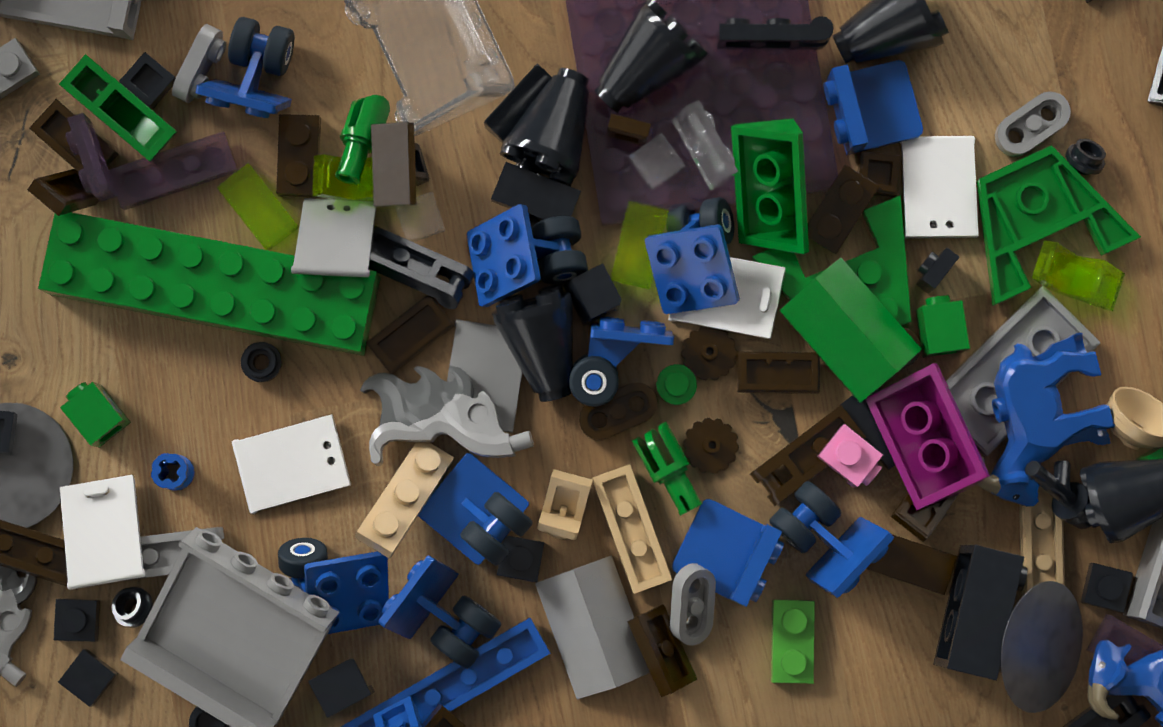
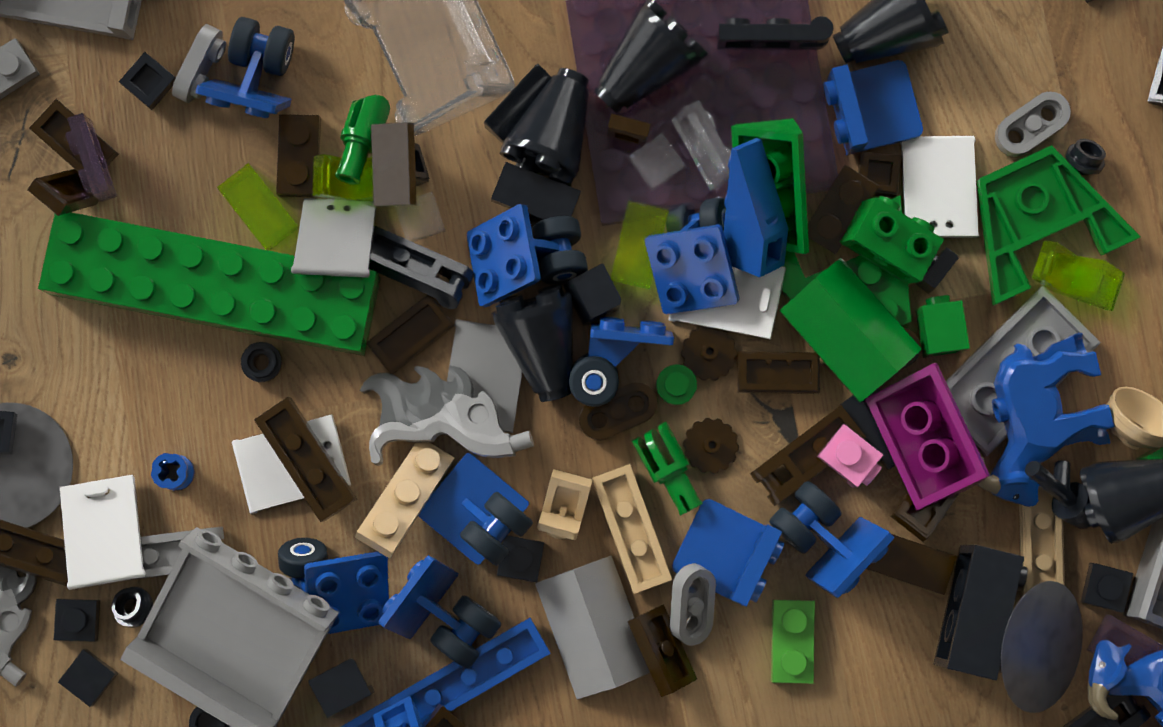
green slope [59,54,177,162] -> none
green brick [60,382,131,448] -> none
plate [109,131,239,210] -> none
none -> dark brown plate [254,397,357,522]
none -> blue slope [723,138,788,277]
none -> green brick [840,196,944,284]

